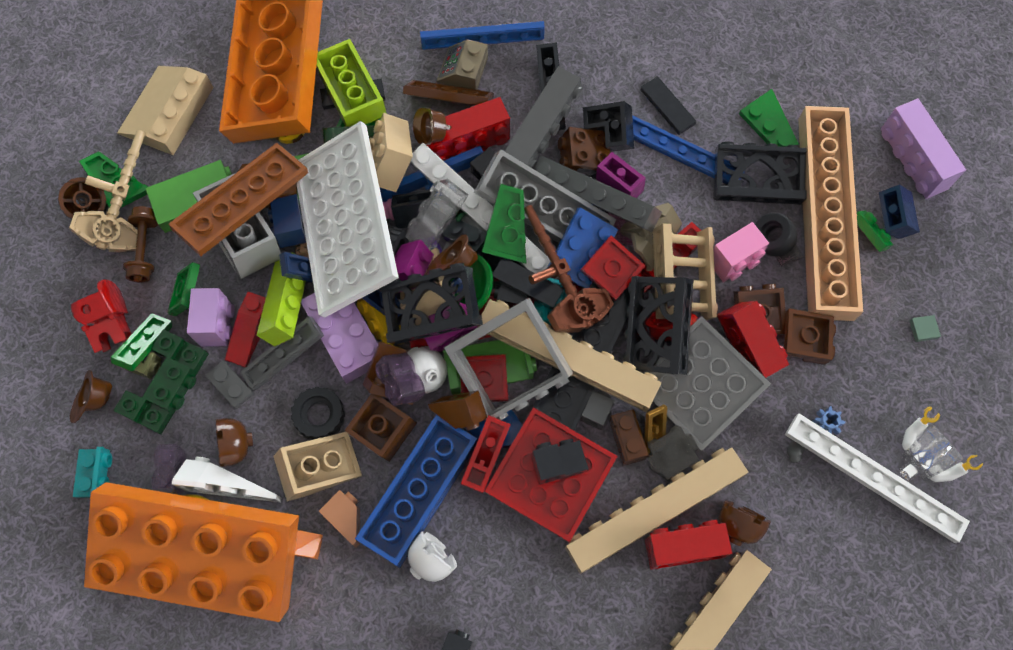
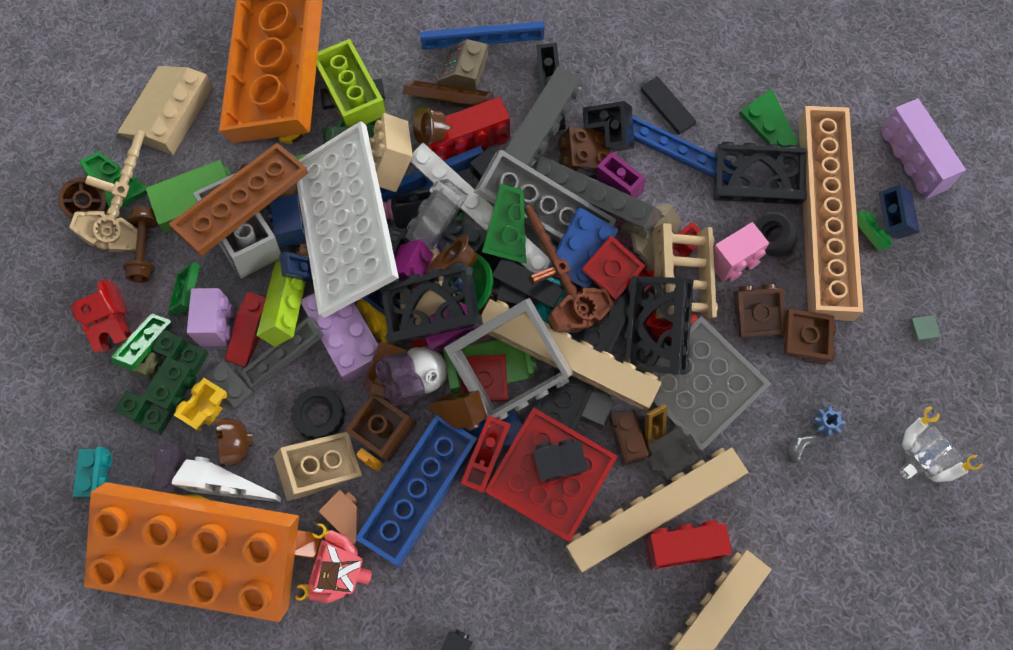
reddish brown piece [70,370,112,423] -> none
white cylinder [408,531,457,582] -> none
red brick [717,301,789,378] -> none
reddish brown cylinder [719,500,771,546] -> none
white plate [785,414,970,543] -> none
none -> yellow cylinder [174,378,227,431]
none -> torso [295,523,372,604]
none -> light orange tile [356,448,384,471]

